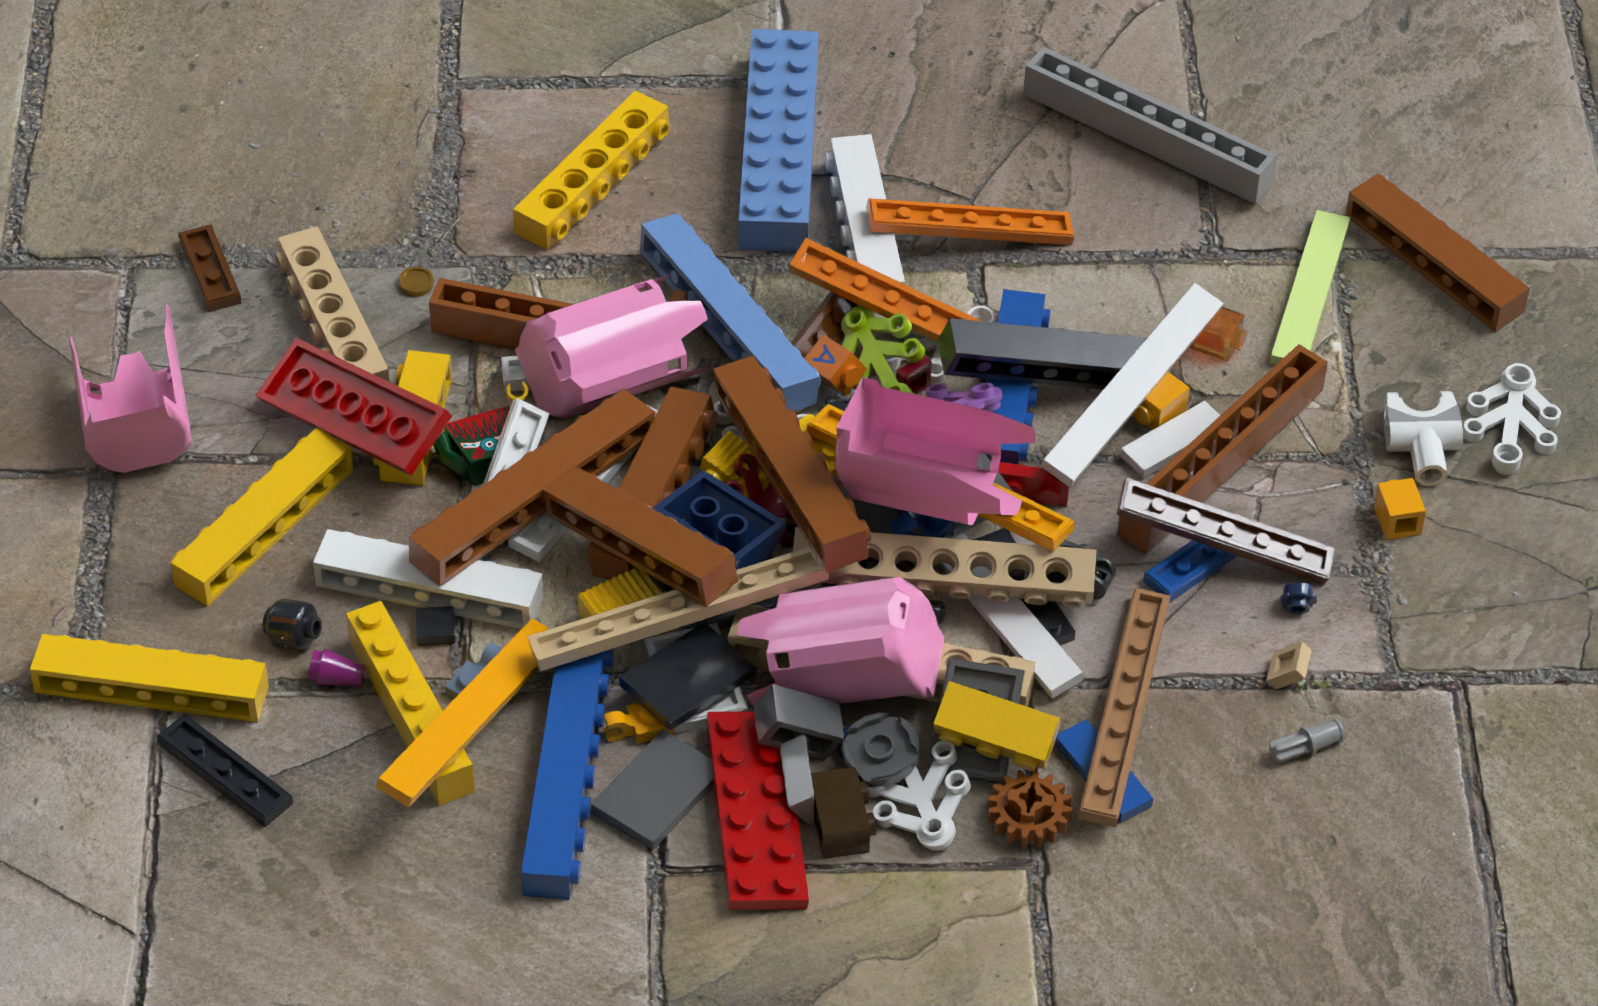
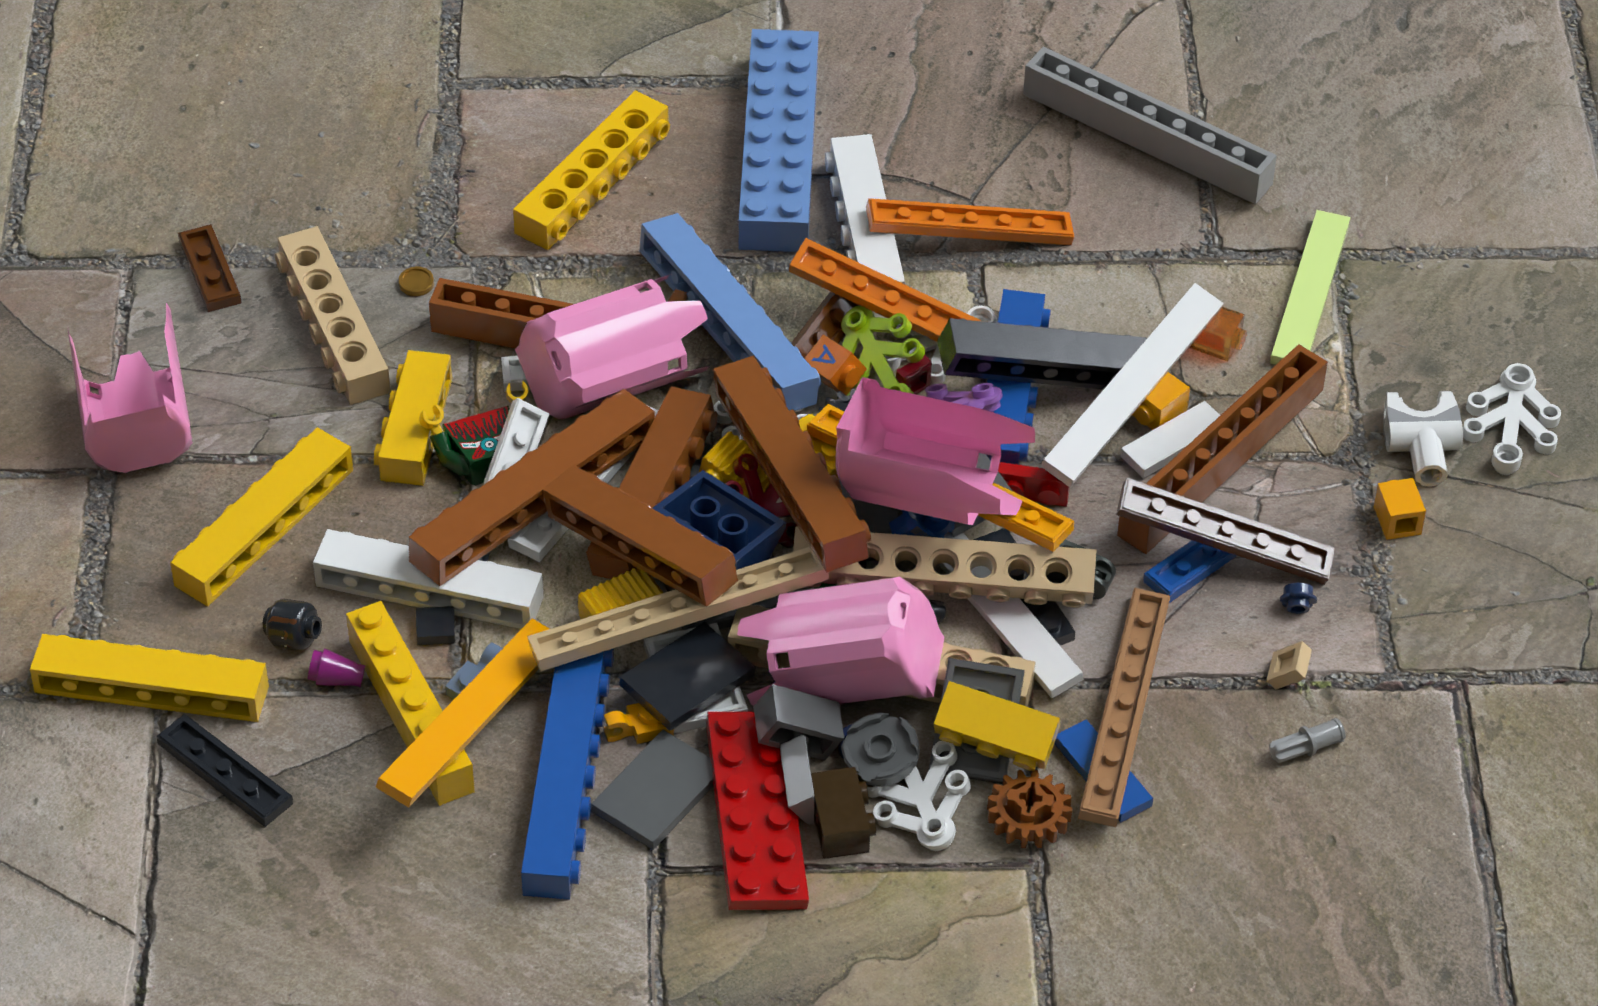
red plate [255,337,452,476] -> none
dark orange brick [1345,173,1530,332] -> none

